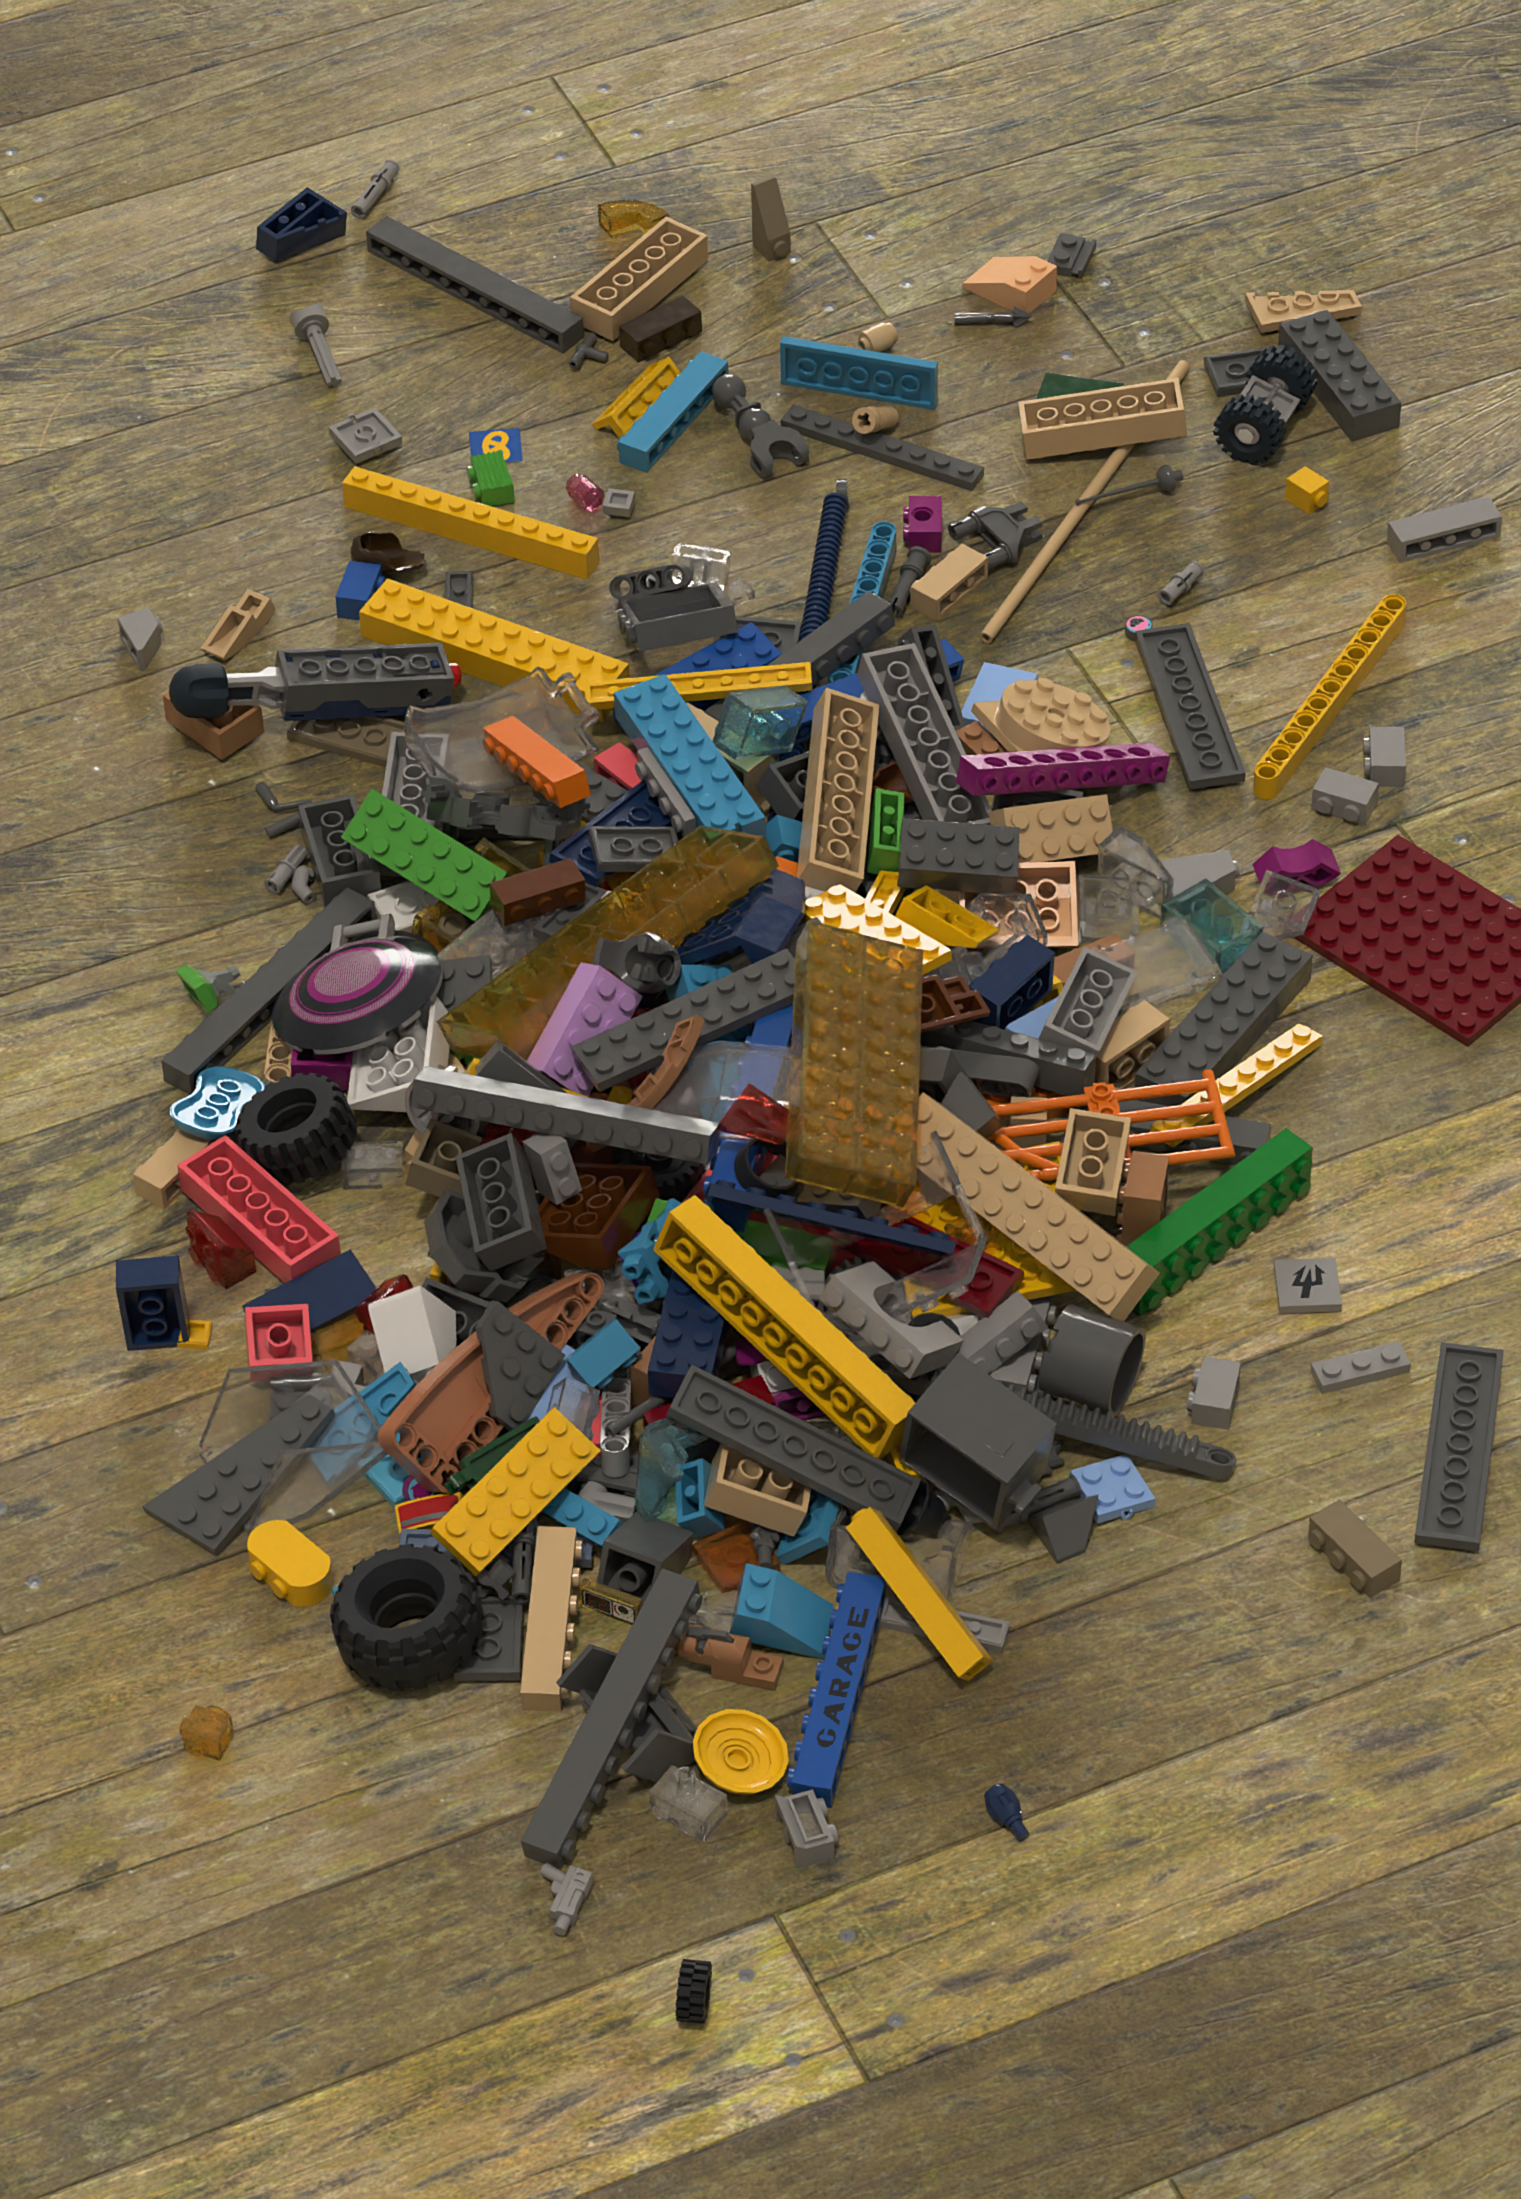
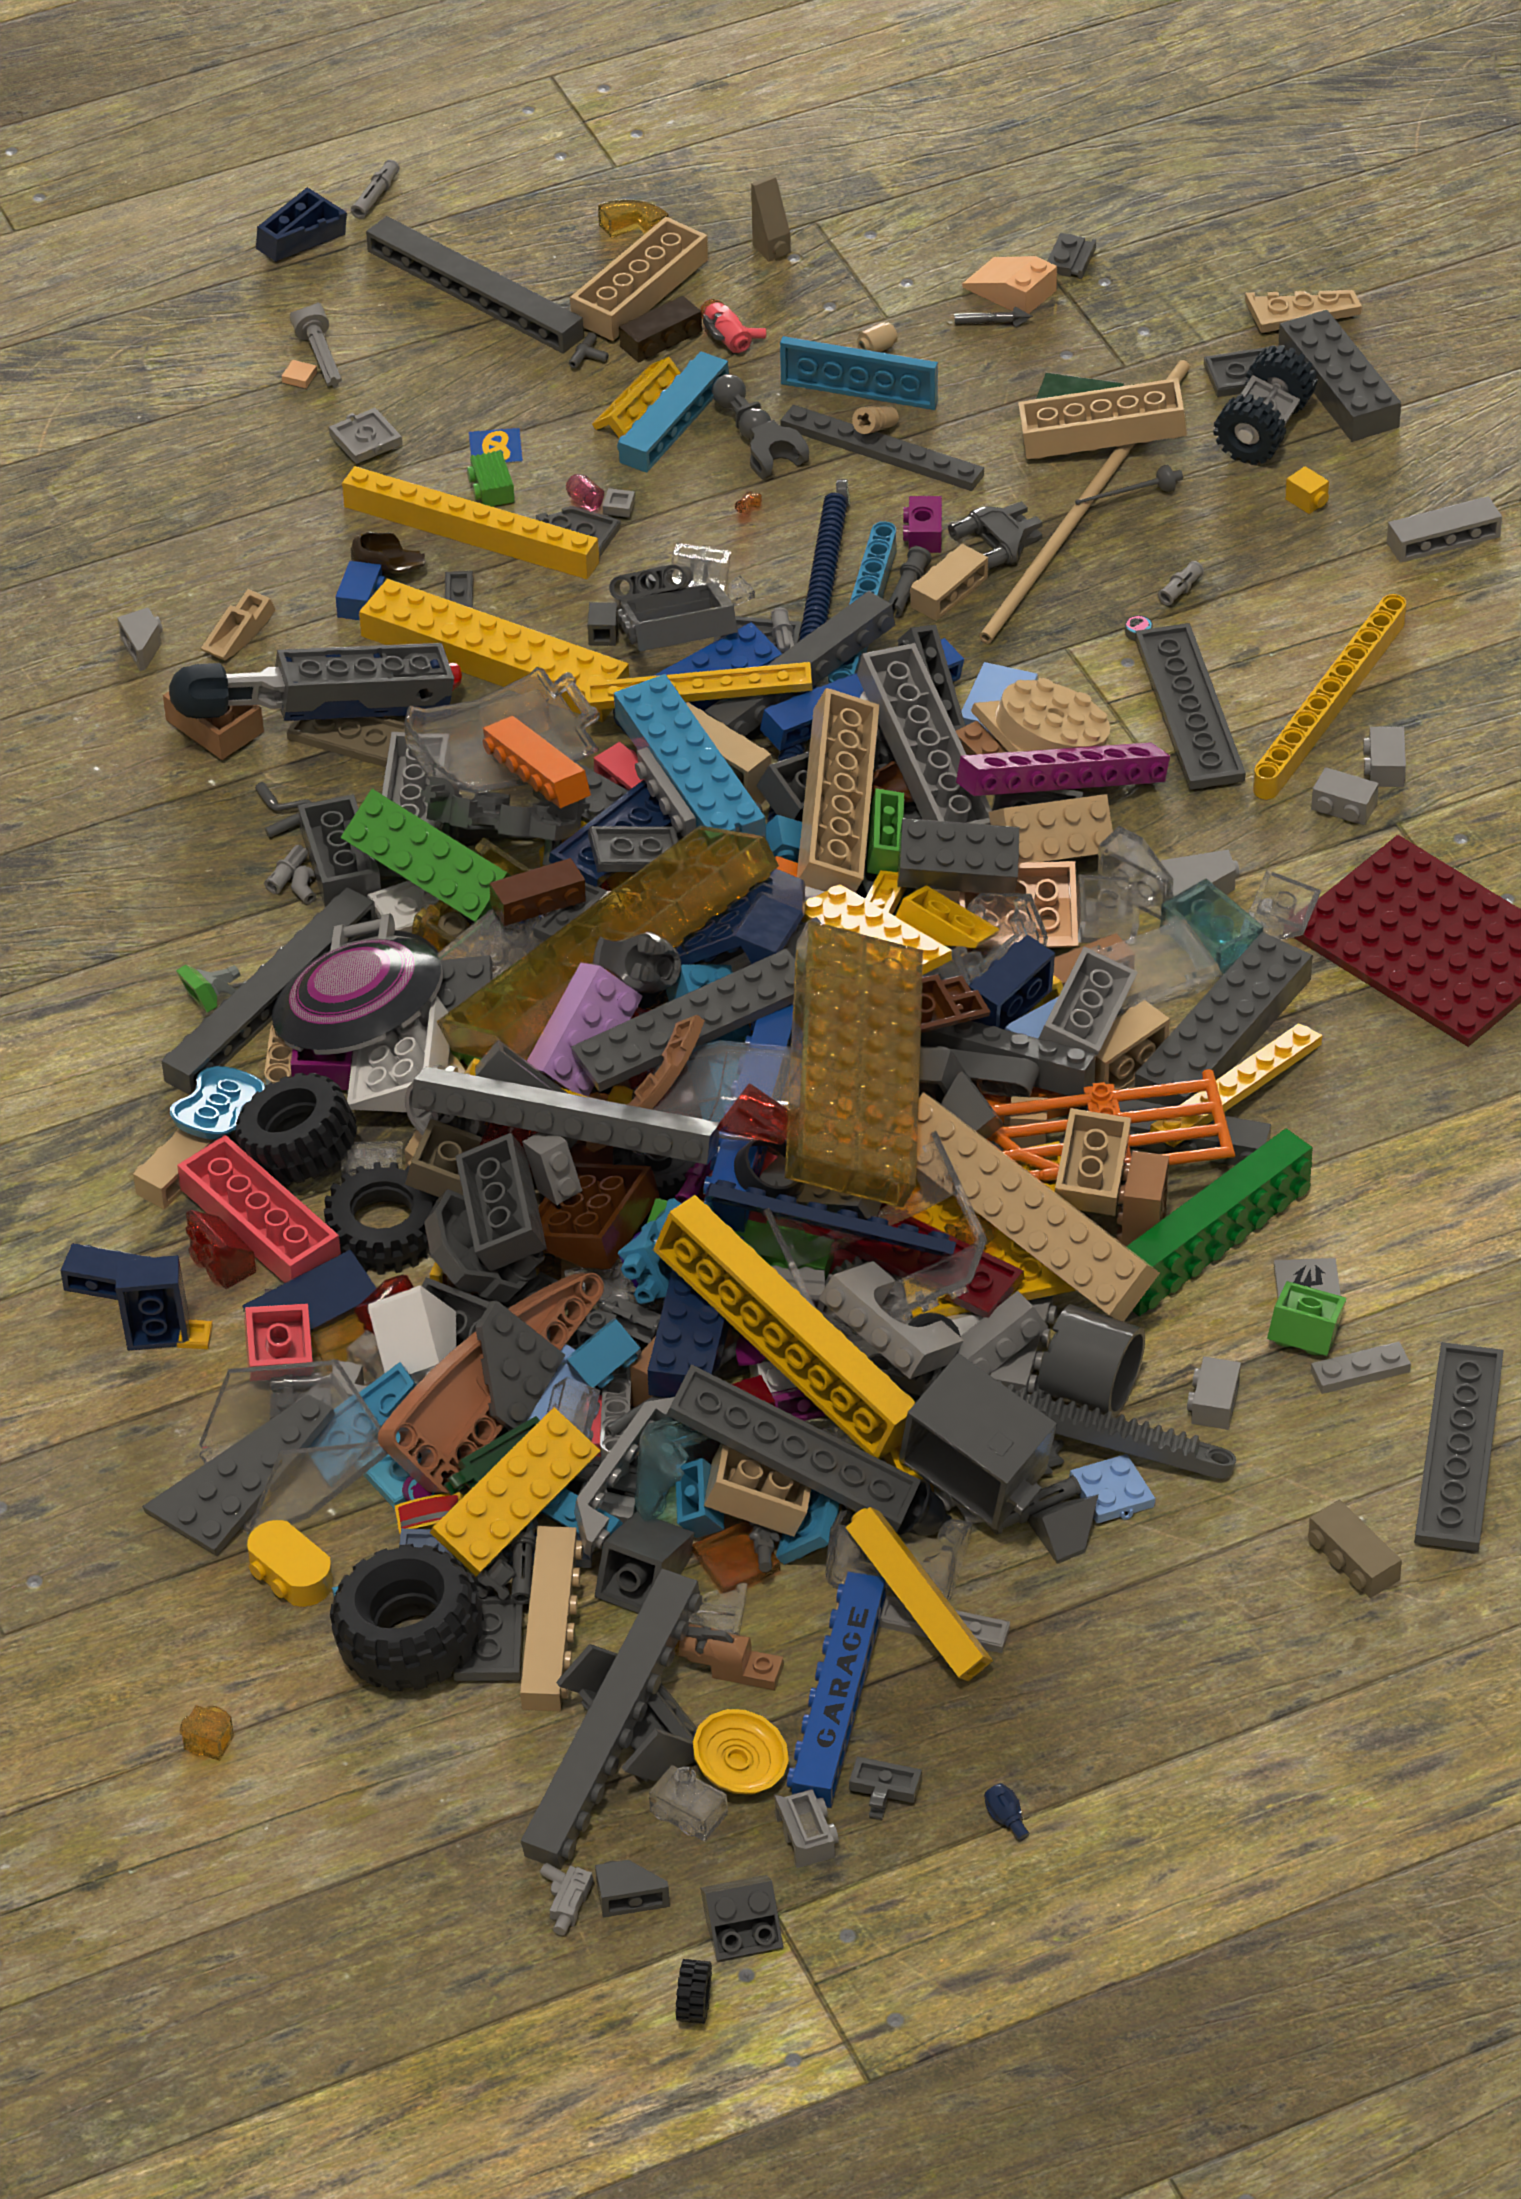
tile [579,1578,643,1625] -> none
clear light blue brick [712,685,808,760] -> none
dark azure slope [730,1563,834,1660] -> none
magenta brick [1252,839,1341,894] -> none
none -> dark blue brick [61,1243,152,1300]
none -> light nougat tile [282,360,317,389]
none -> black tyre [324,1162,439,1275]
none -> dark grey tile [536,506,621,557]
none -> light grey slope [574,1397,687,1556]
none -> dark grey brick [587,602,618,646]
none -> dark grey slope [595,1860,670,1918]
none -> magenta pin [675,1160,712,1203]
none -> coral piece [700,299,766,353]
none -> dark grey slope [700,1875,783,1960]
none -> clear orange arm [735,491,762,515]
none -> light grey axle [770,607,794,654]
none -> dark grey plate [849,1756,922,1820]
none -> bright green slope [1267,1281,1347,1356]

